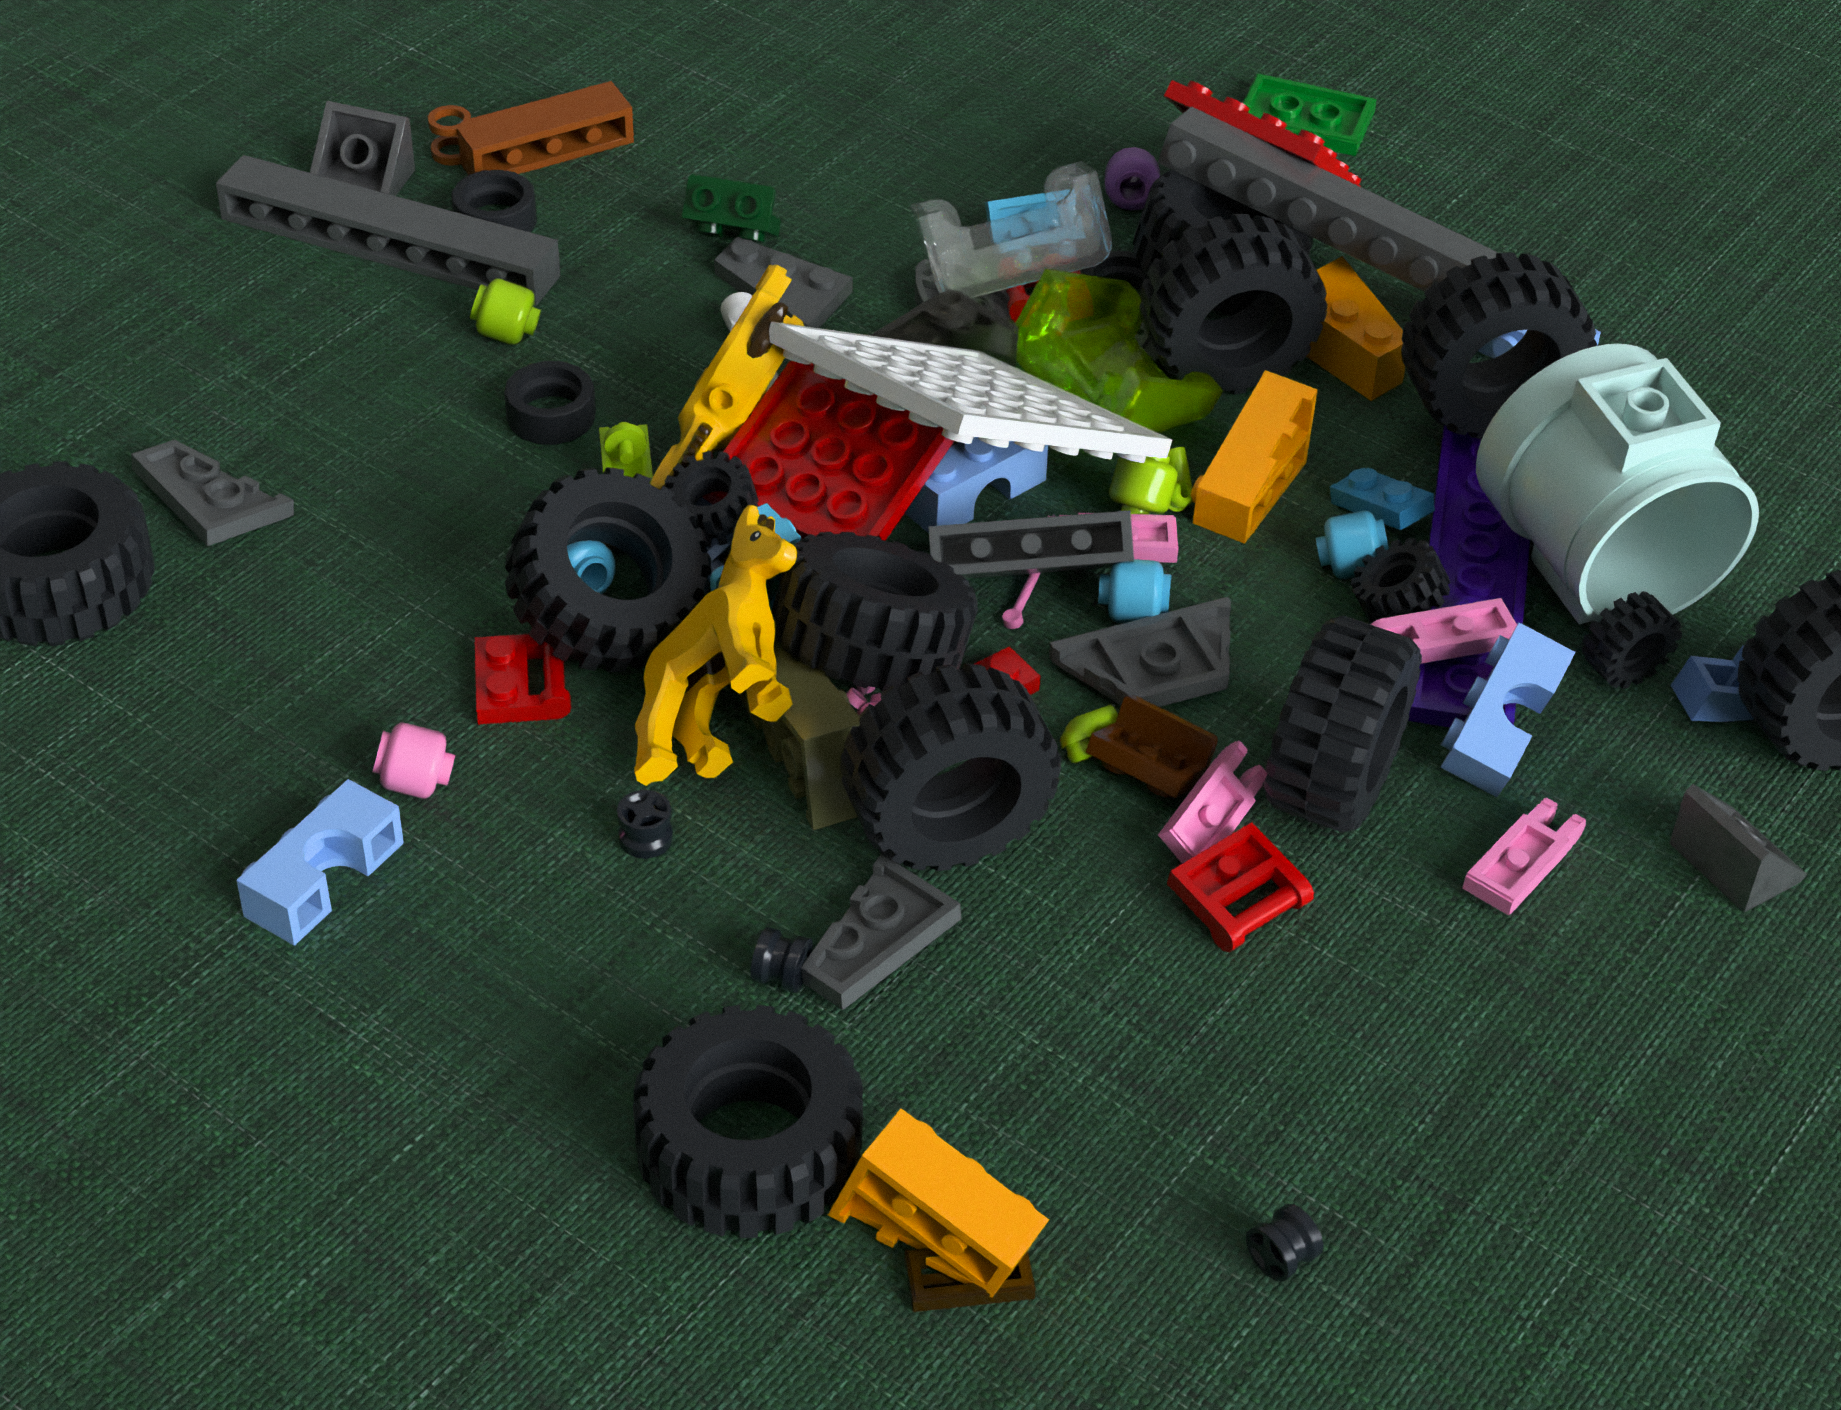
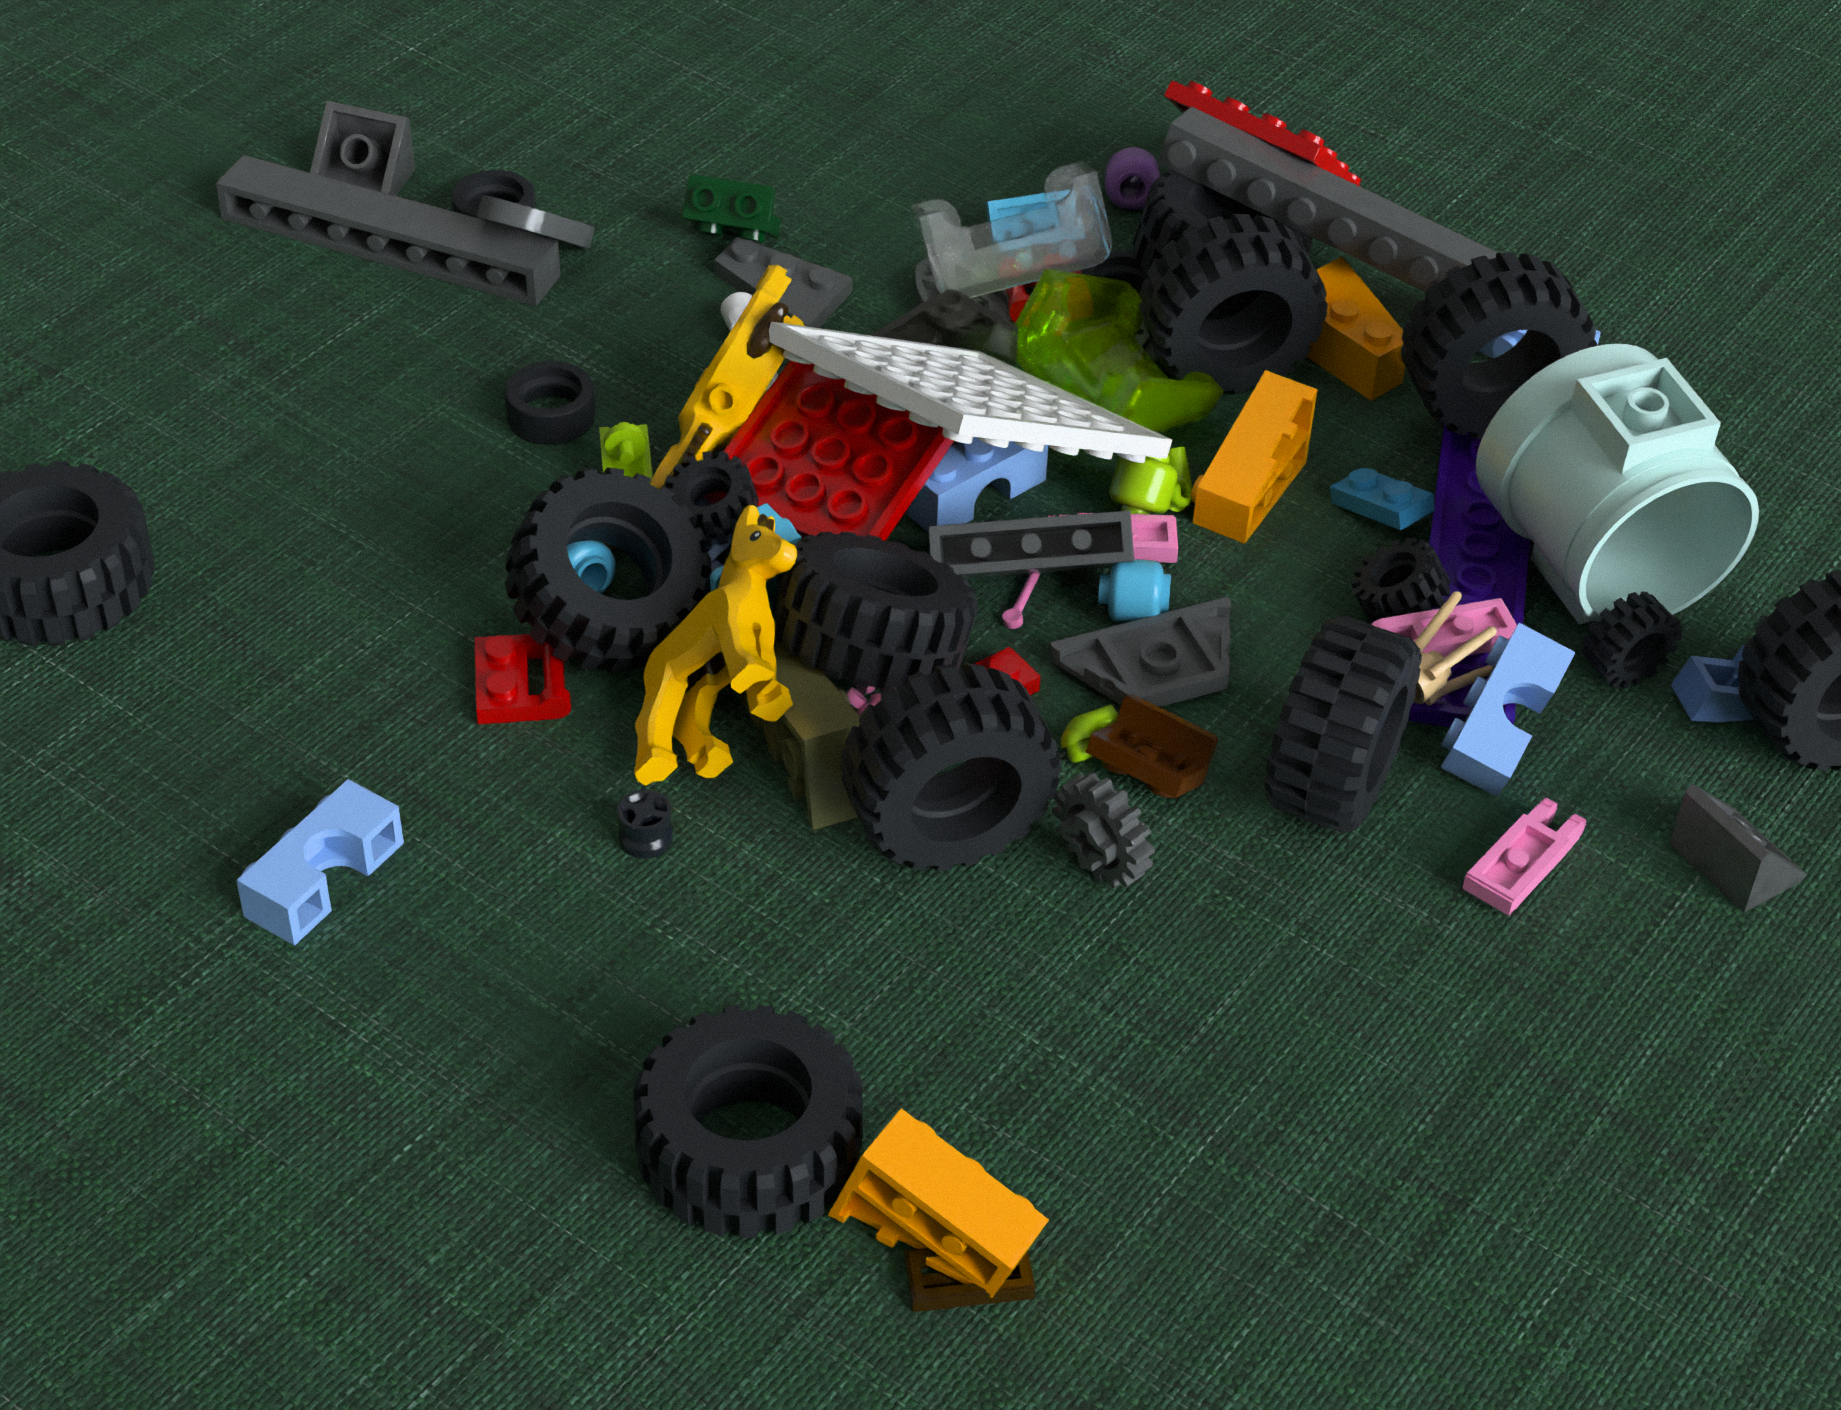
dark grey wing [131,440,294,546] -> none
bright pink head [372,723,455,799] -> none
dark orange hinge [428,81,634,175] -> none
lime head [470,278,541,345] -> none
black wheel [750,927,813,993] -> none
dark grey wing [801,854,961,1010] -> none
bright pink hinge [1158,740,1267,864] -> none
red plate [1167,822,1314,952] -> none
green tile [1243,74,1377,156] -> none
black wheel [1246,1204,1324,1282] -> none
medium azure head [1316,510,1389,579] -> none
none -> dark grey piece [476,195,595,249]
none -> dark grey gear [1052,772,1155,889]
none -> tan plant [1414,591,1497,706]

